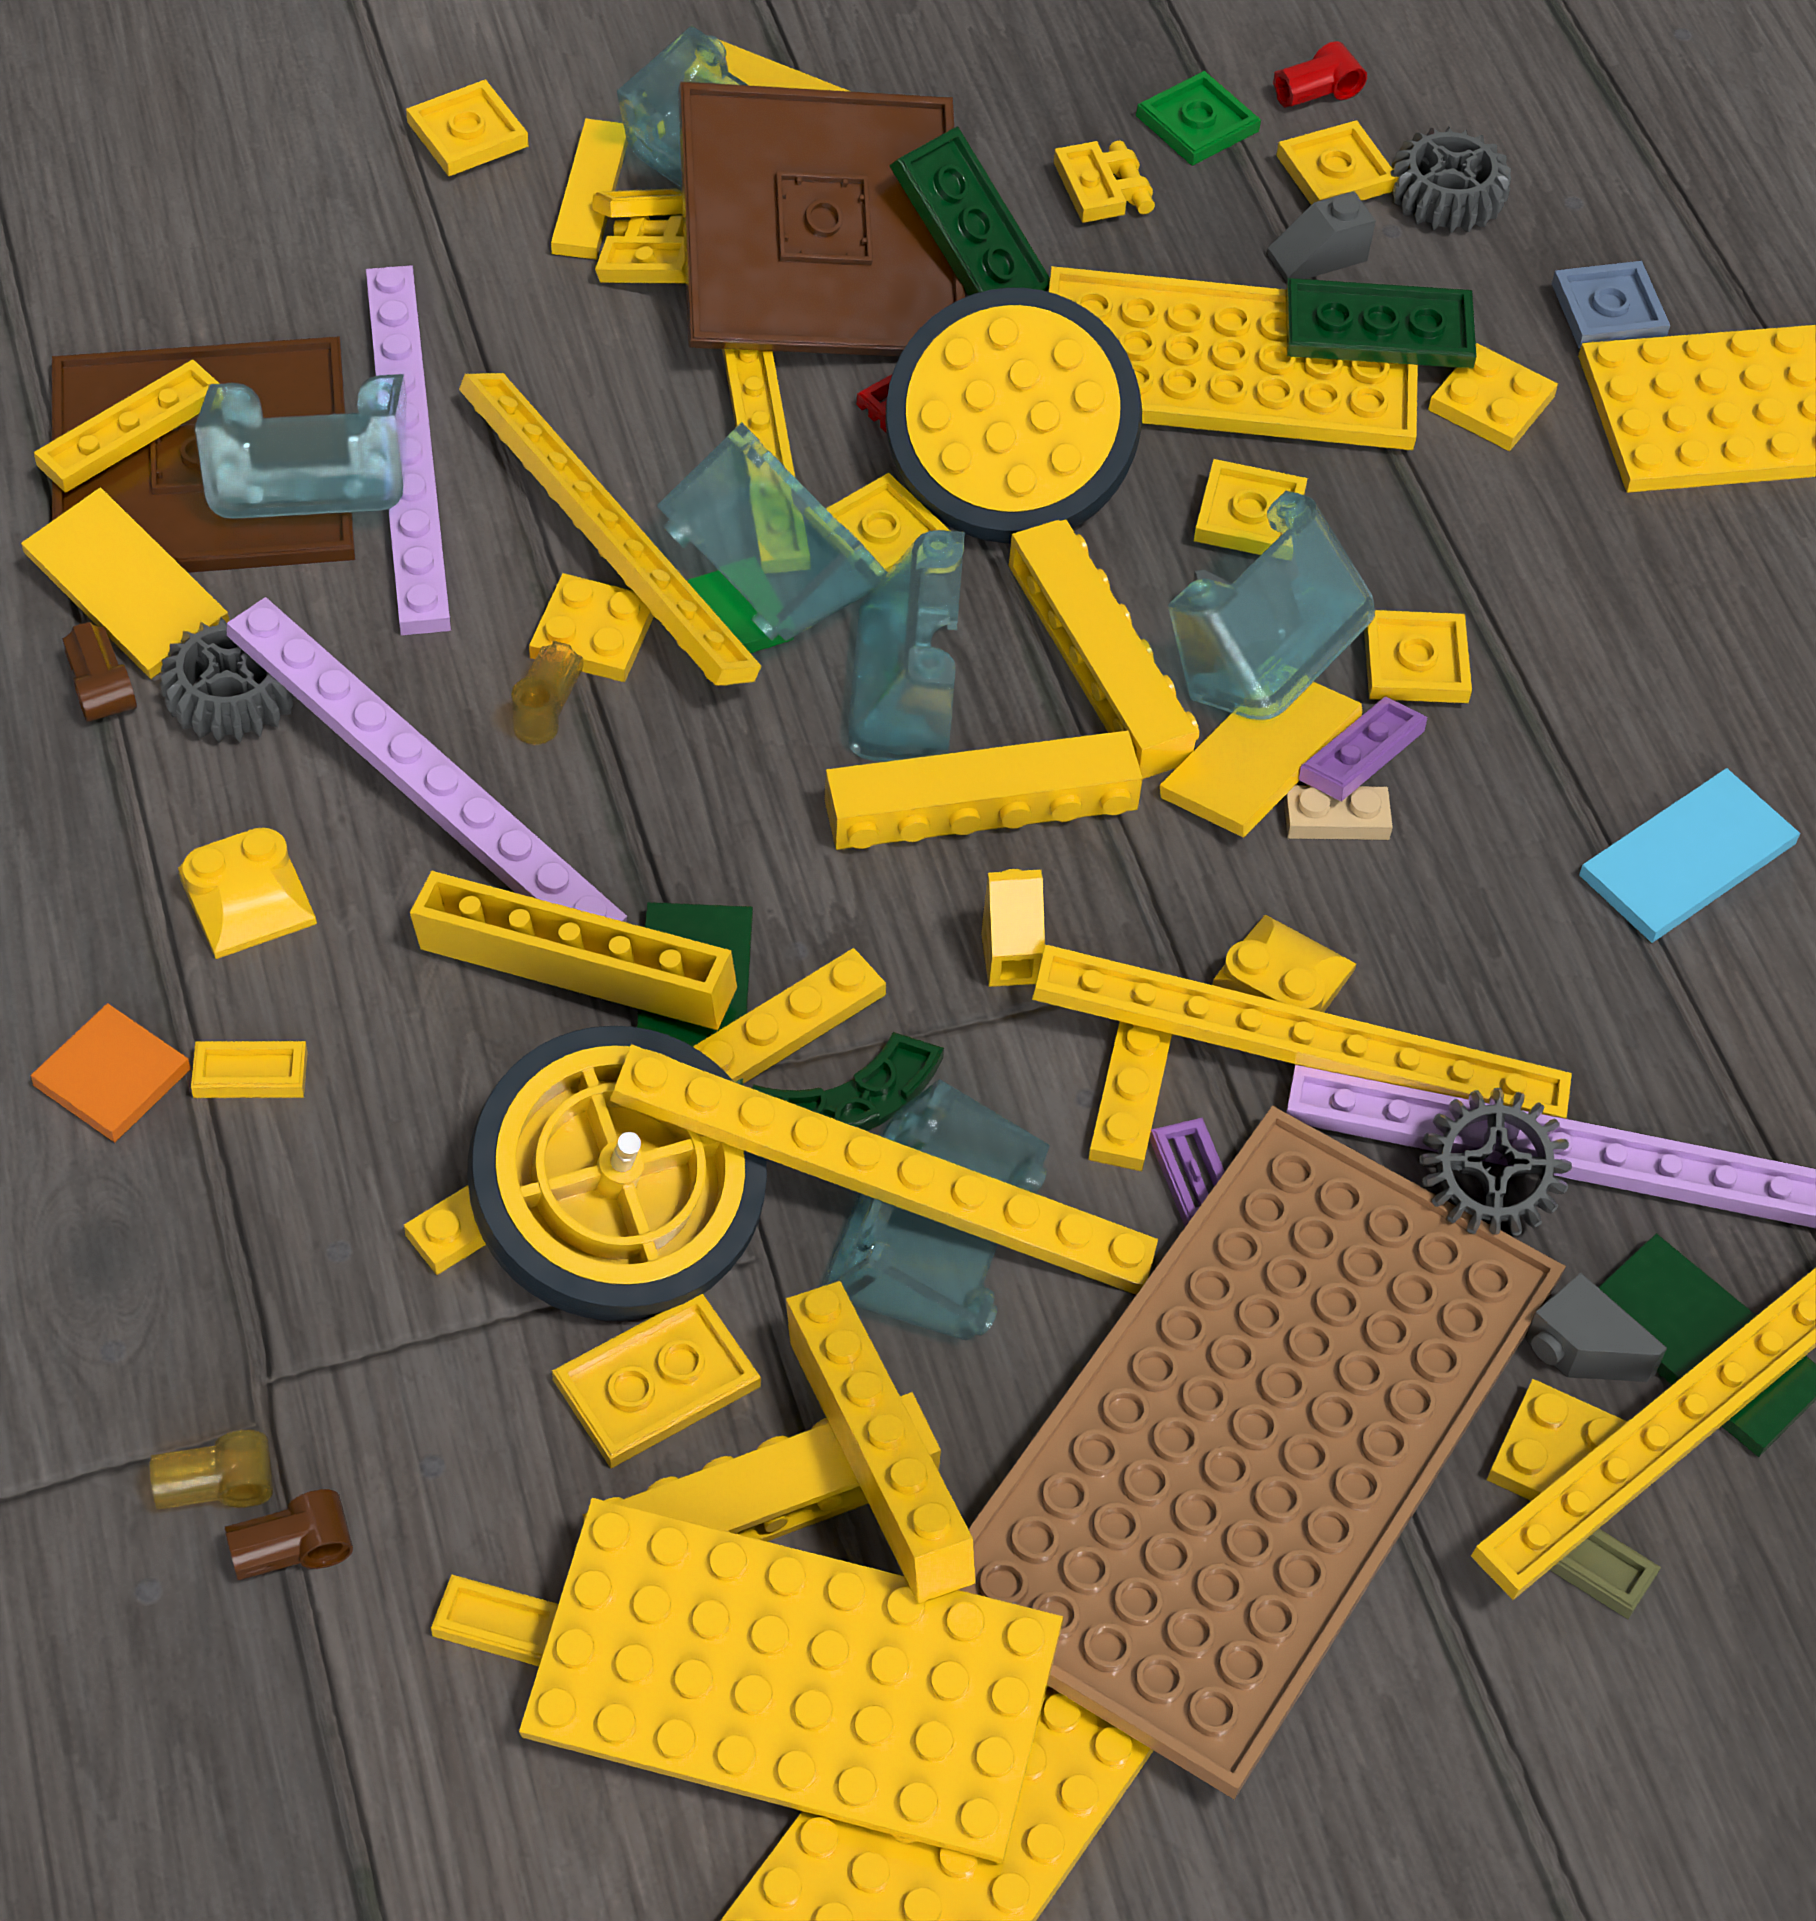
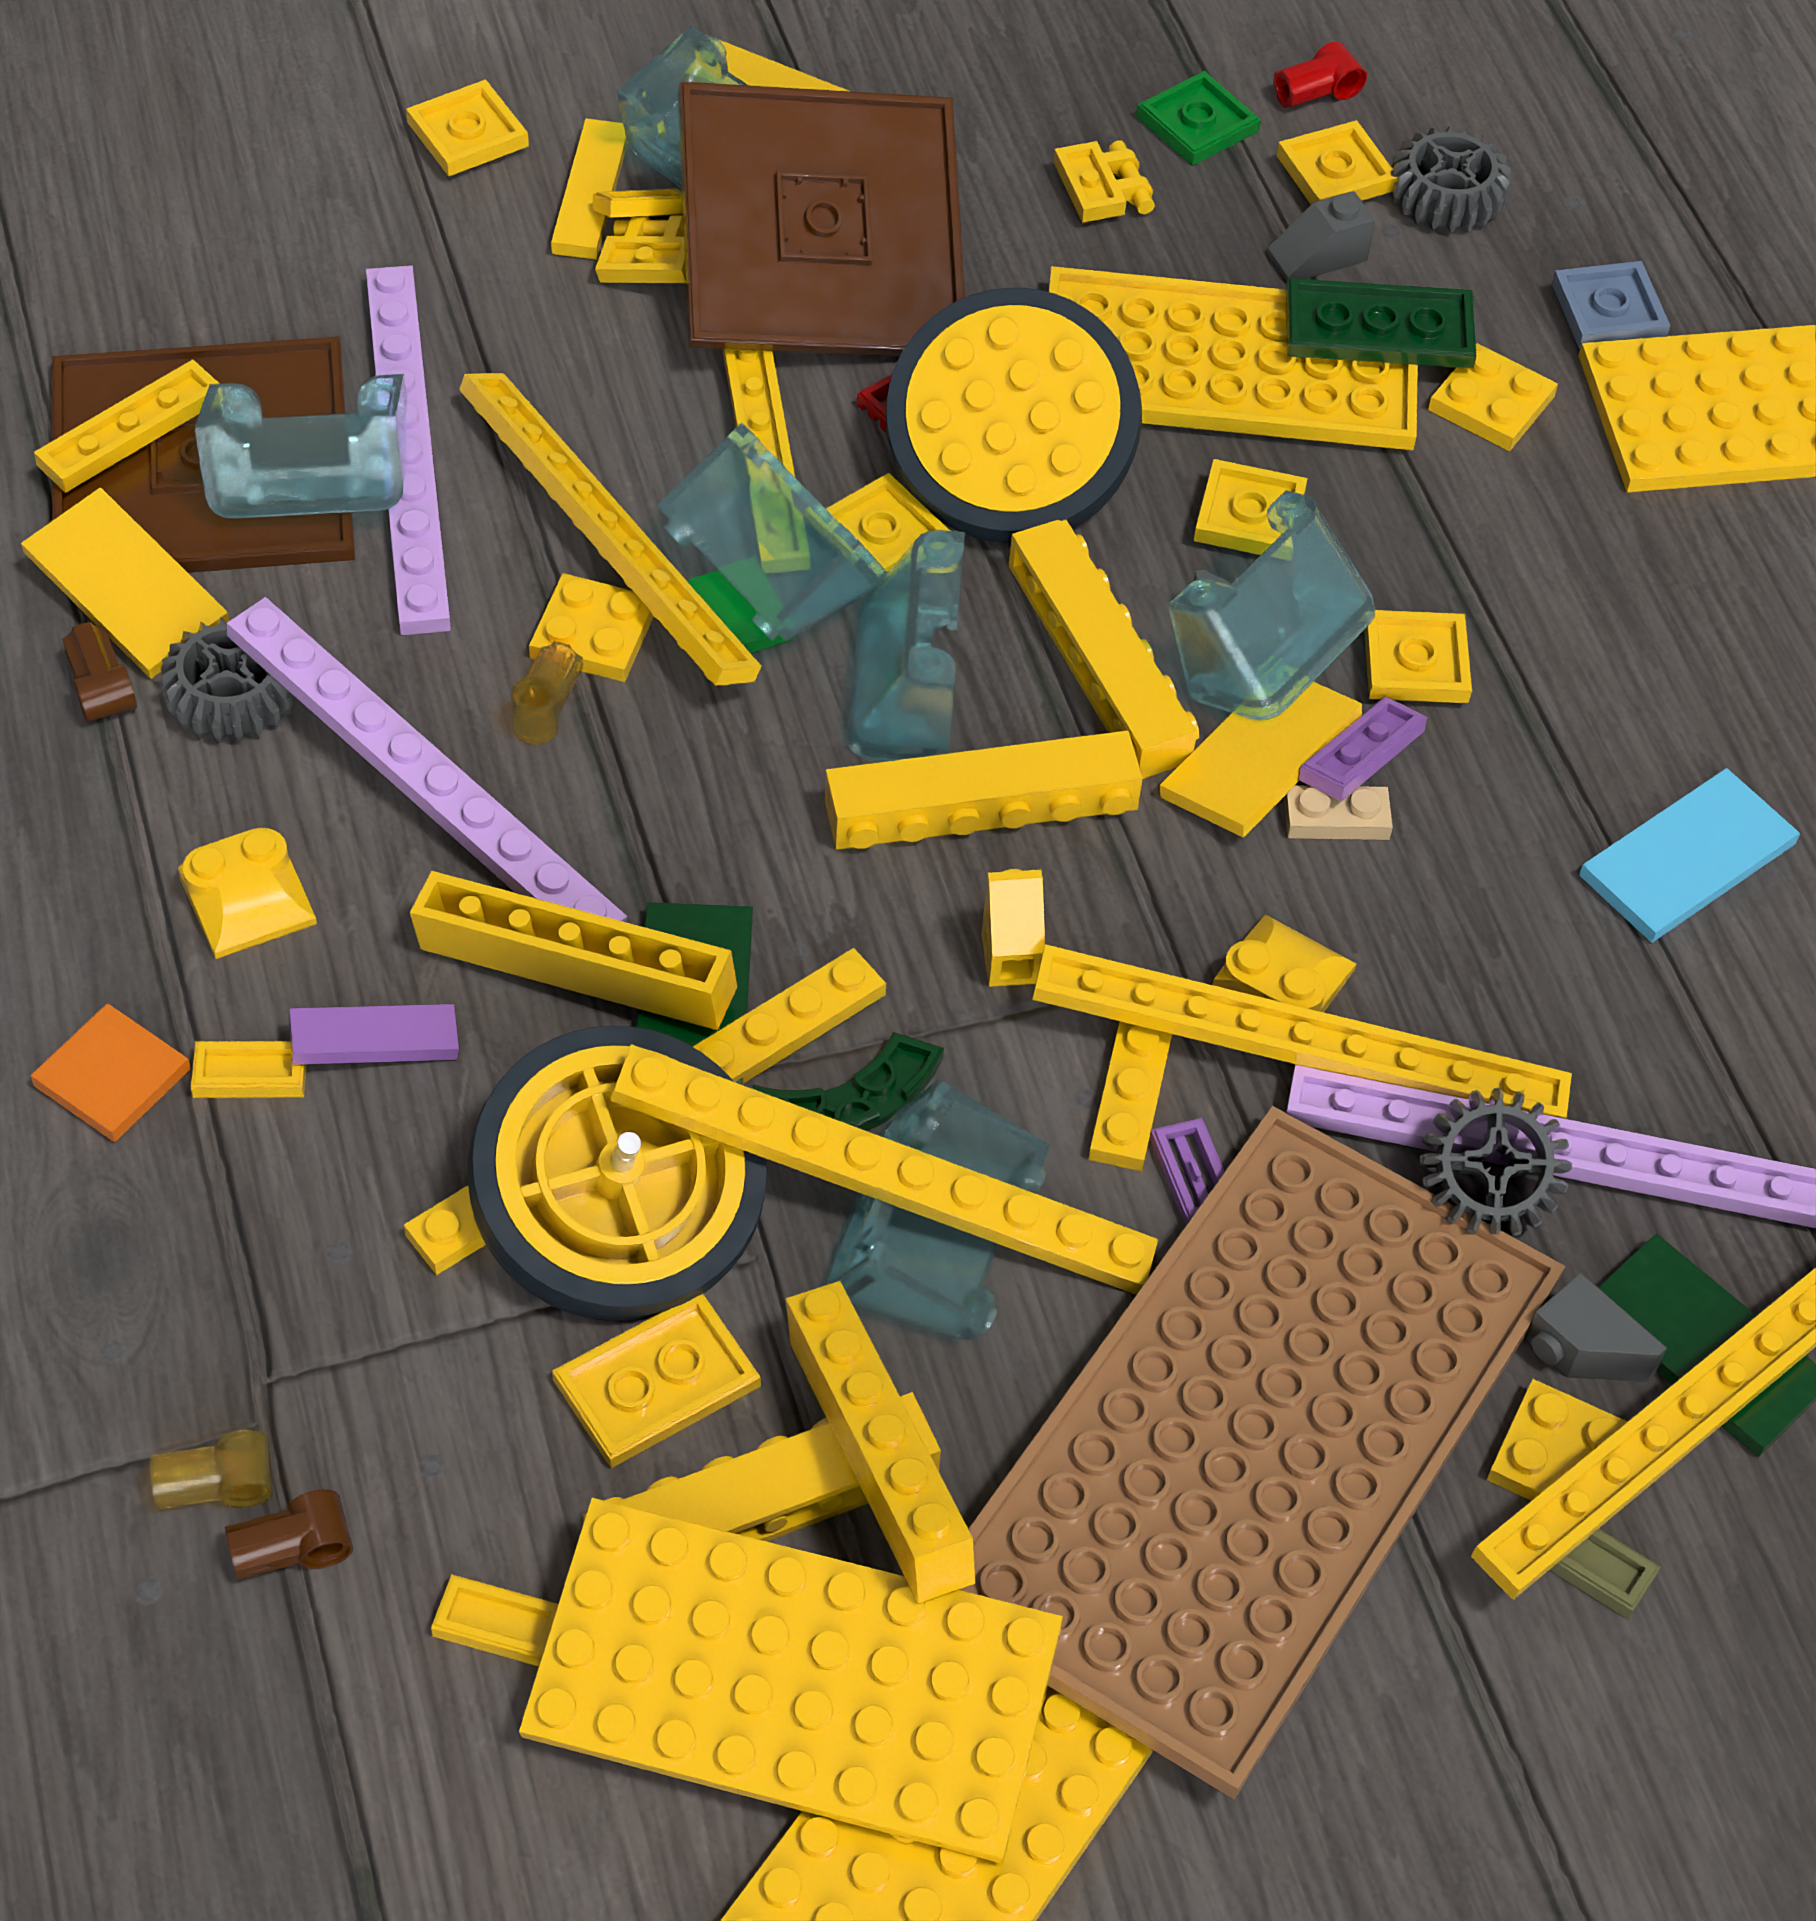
dark green tile [889,126,1050,296] -> none
none -> medium lavender tile [289,1004,459,1065]

